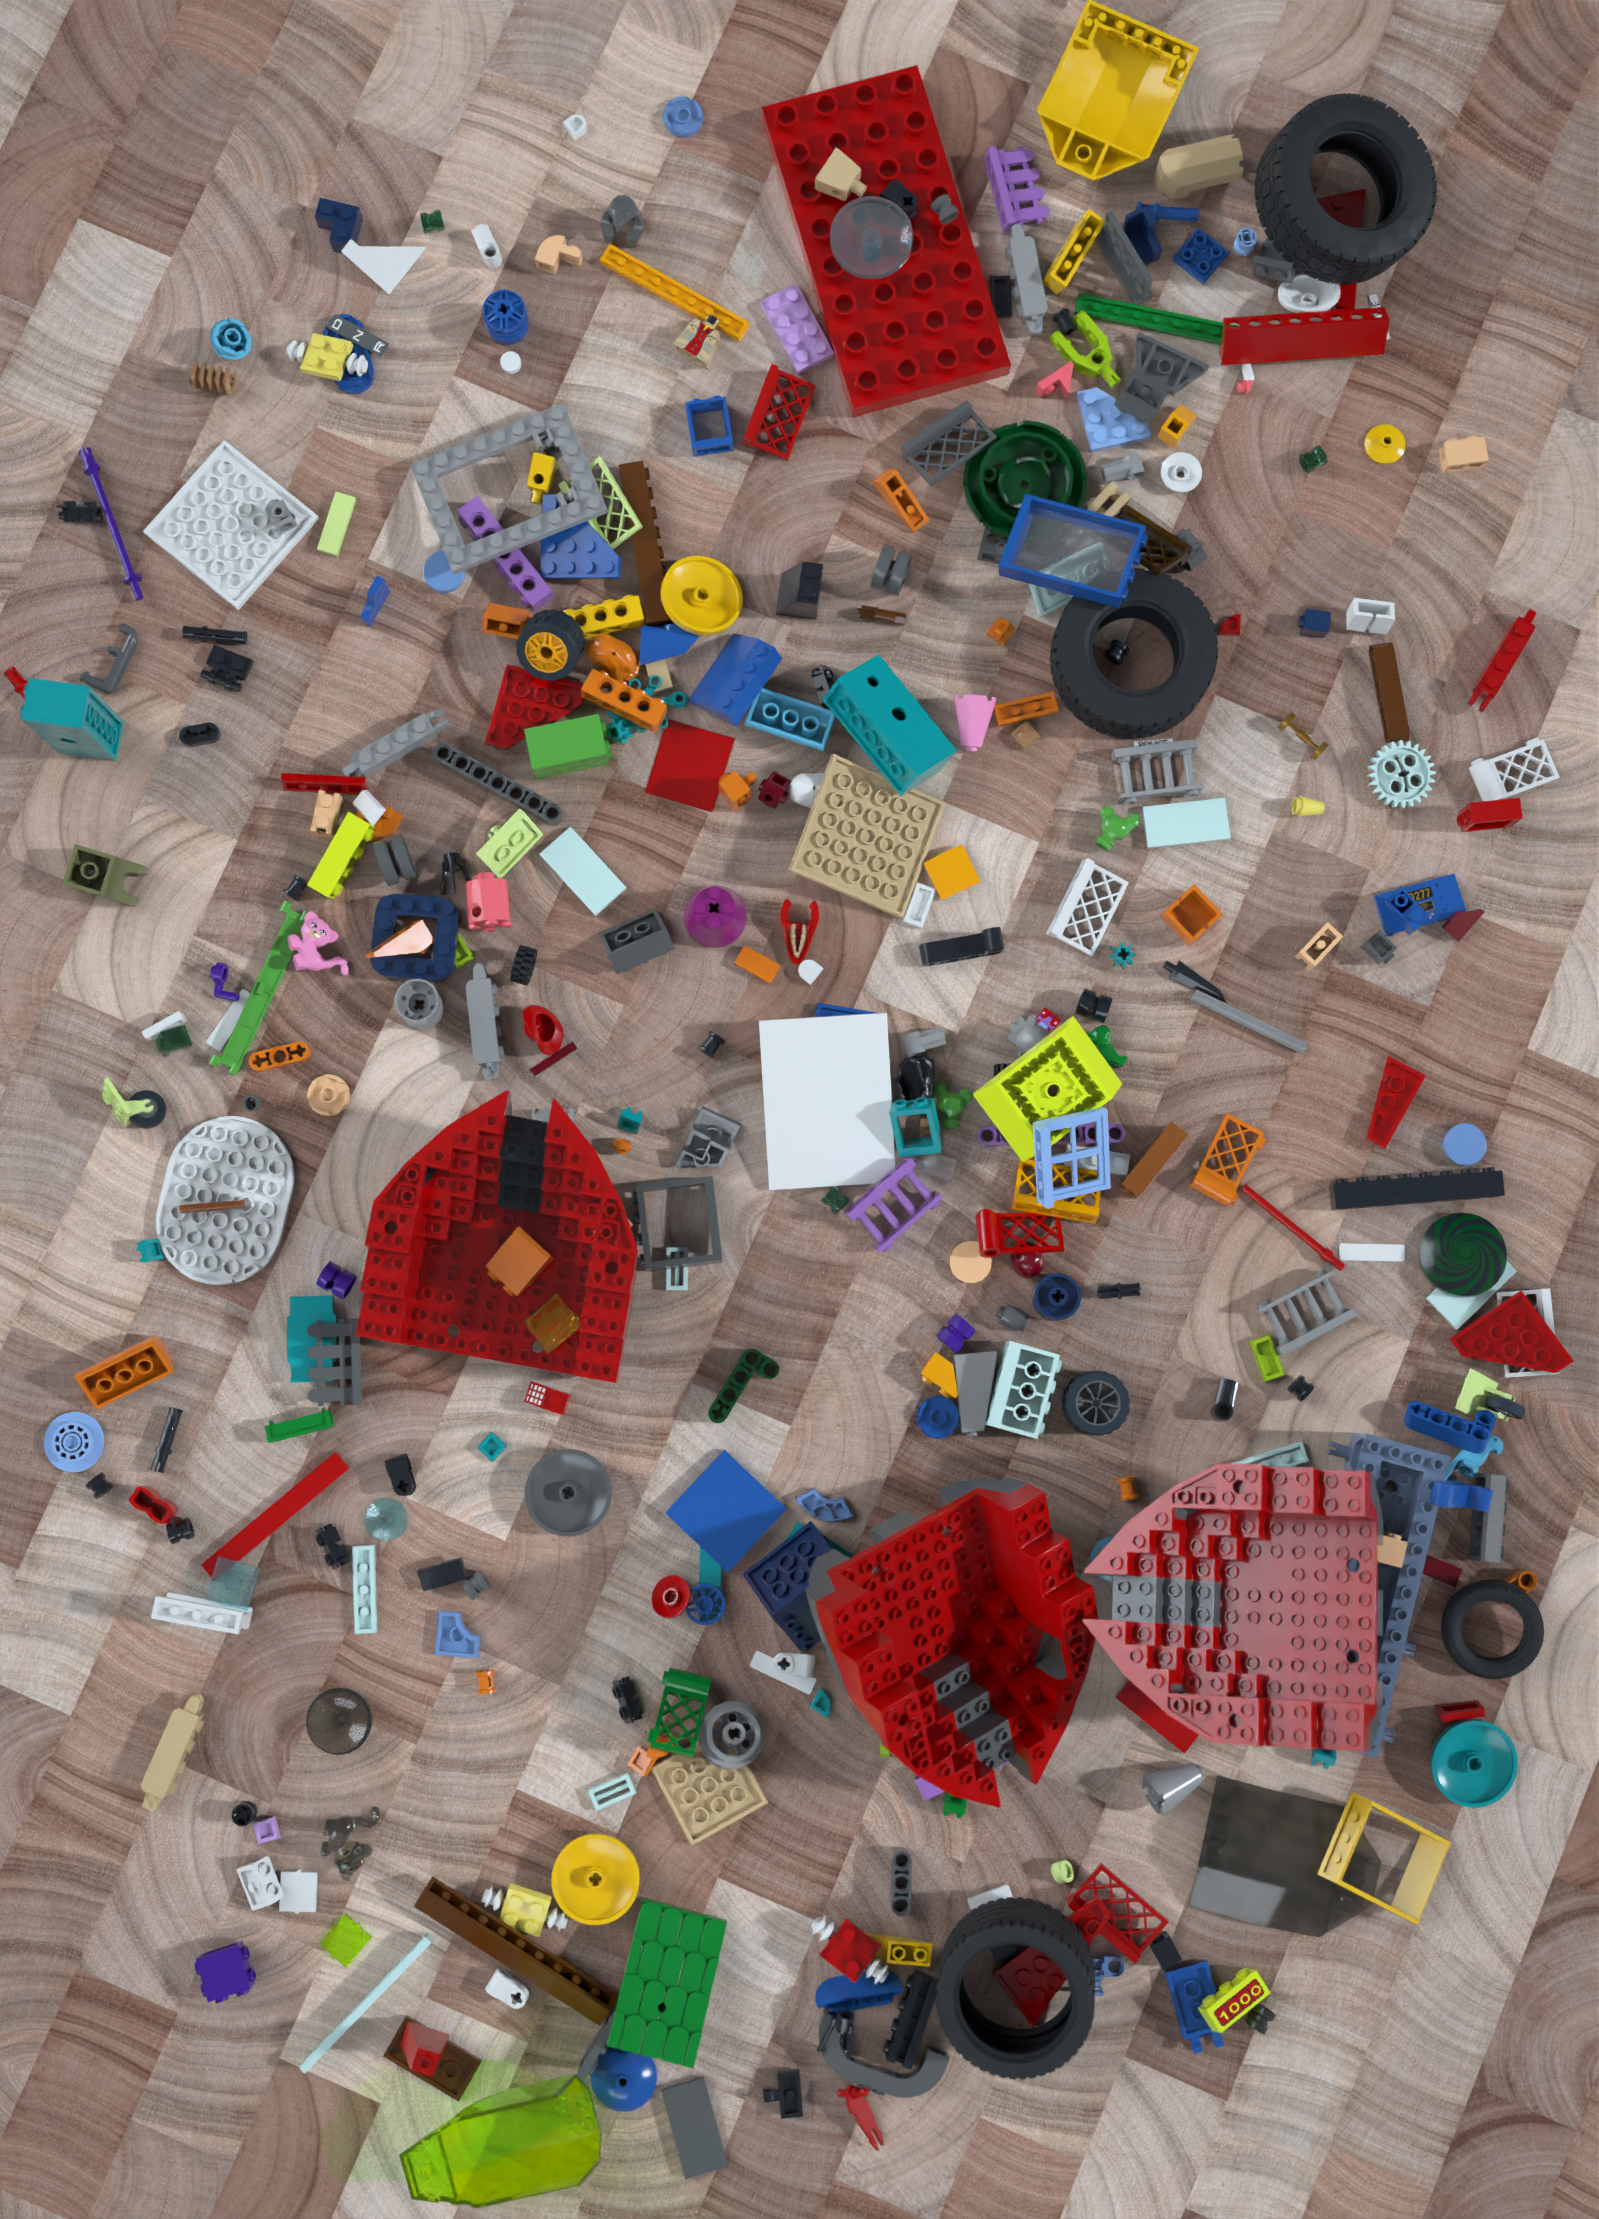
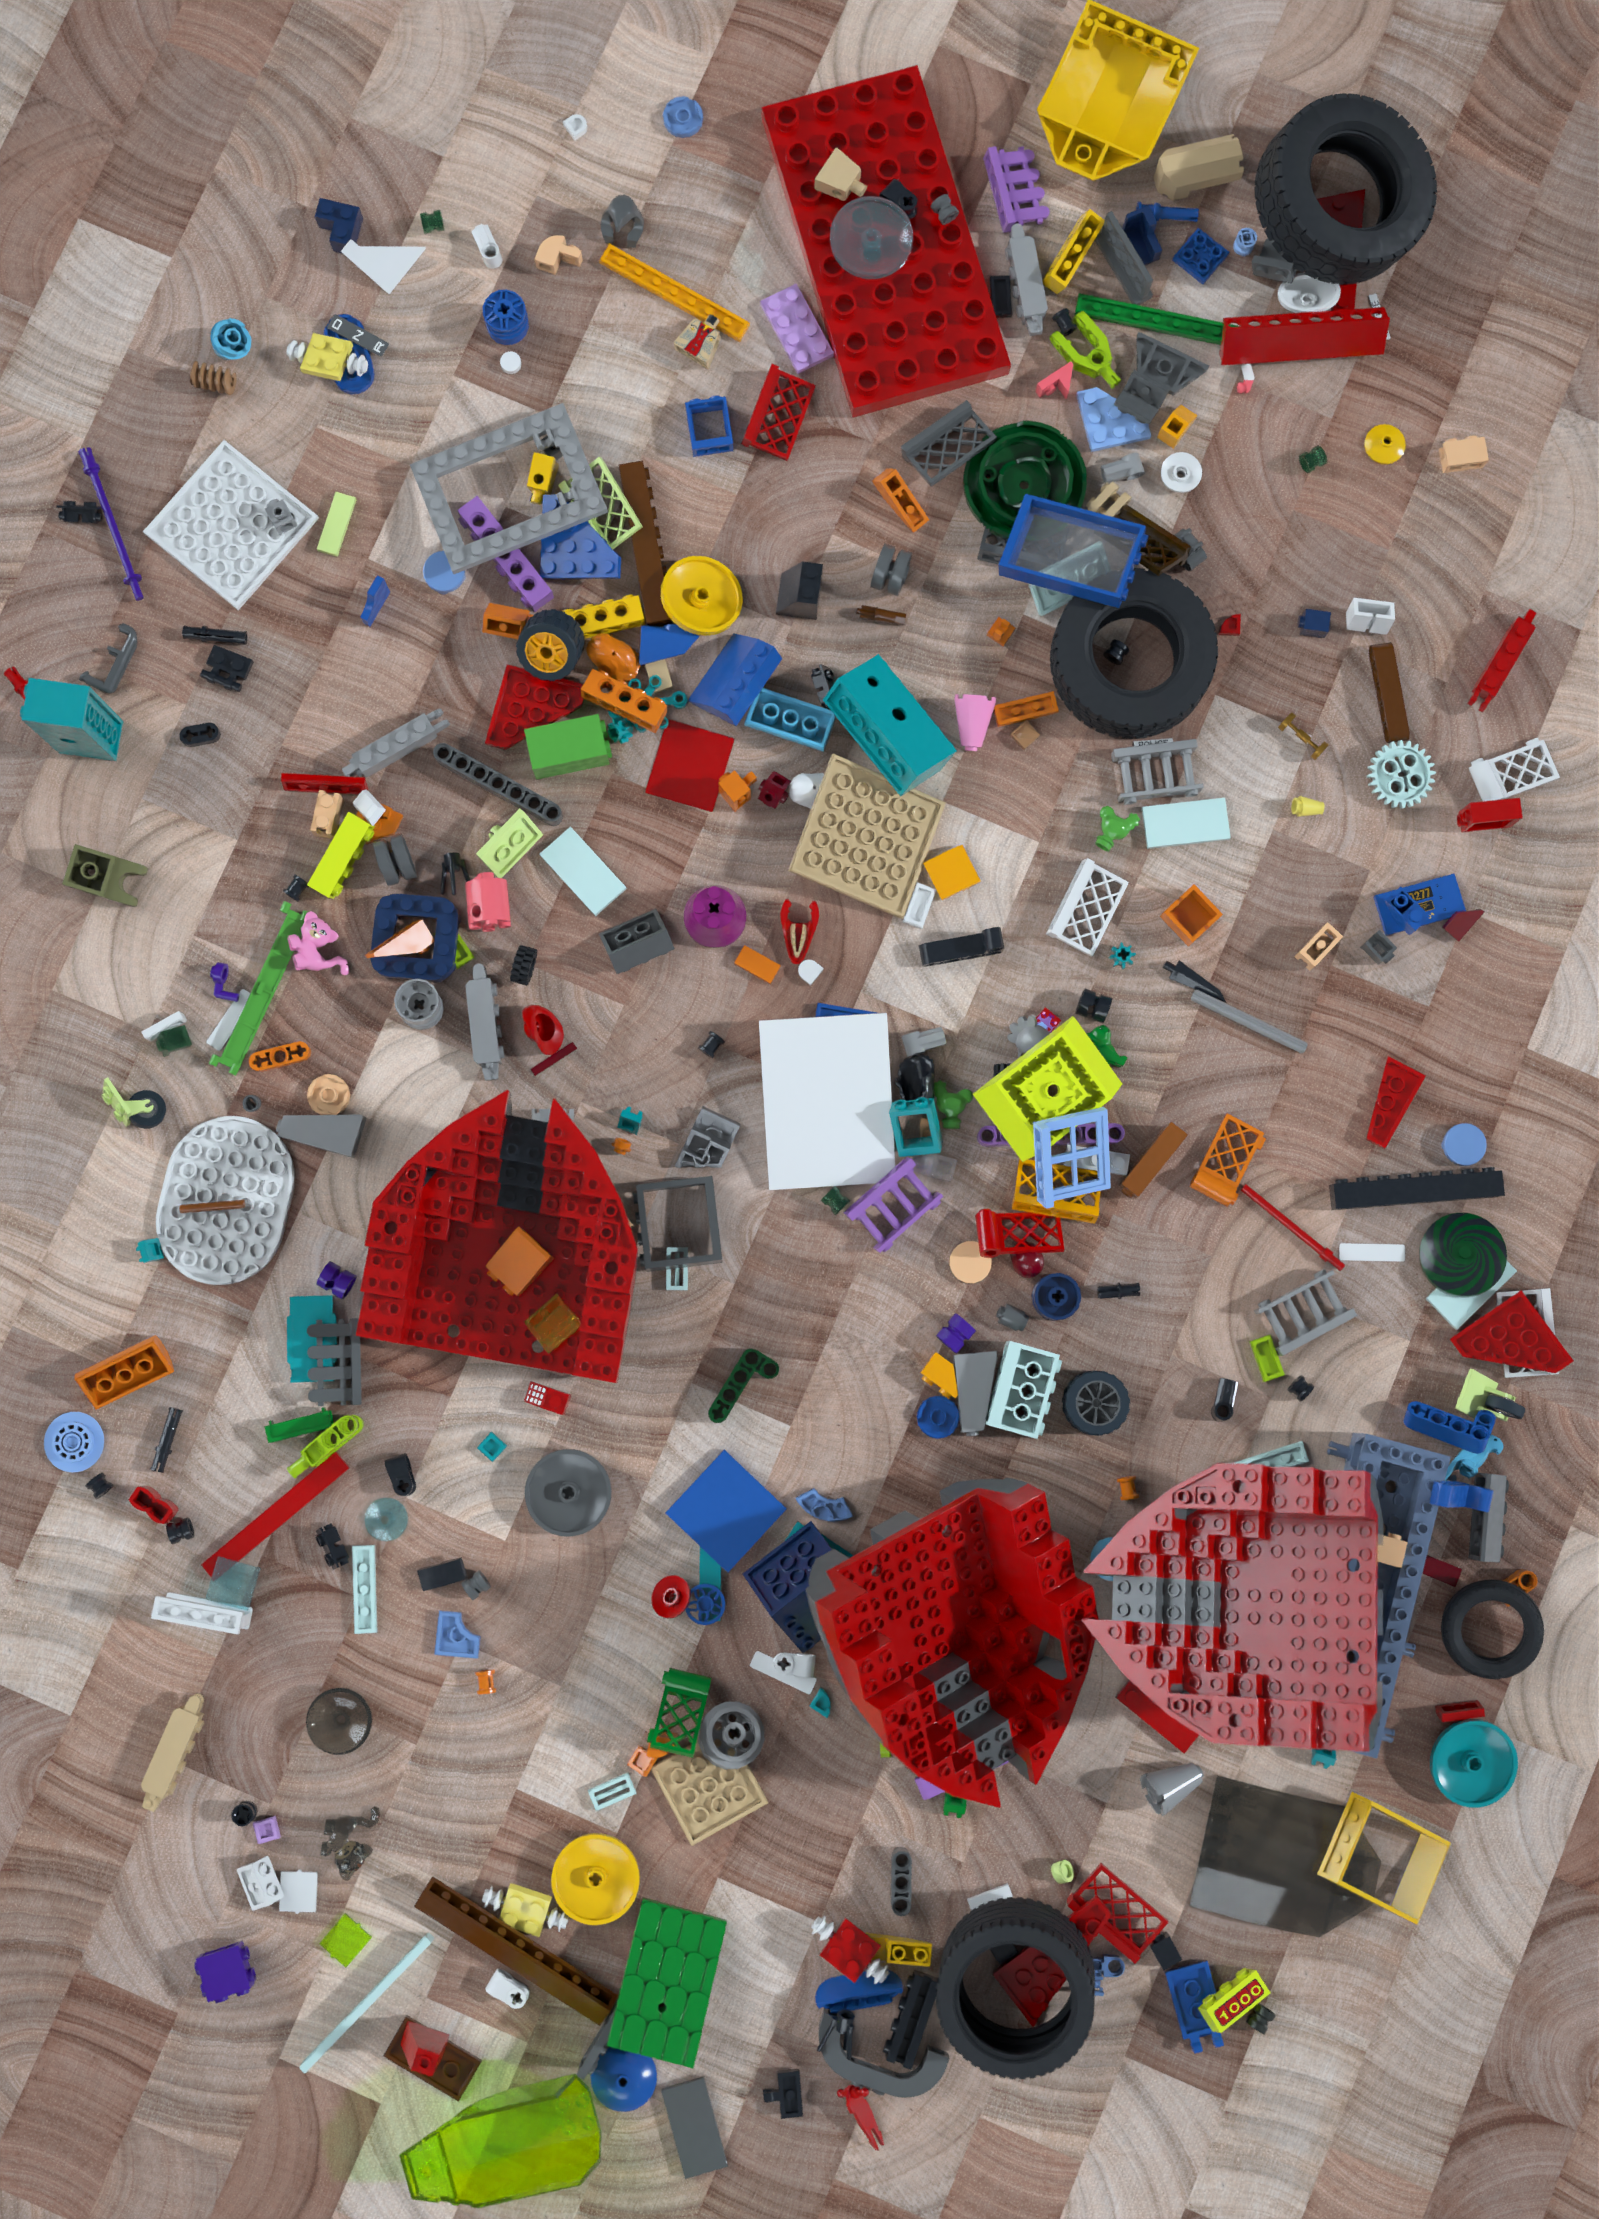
black hinge [612,1676,643,1723] -> none
none -> light grey slope [276,1115,367,1158]
none -> lime piece [287,1415,364,1479]

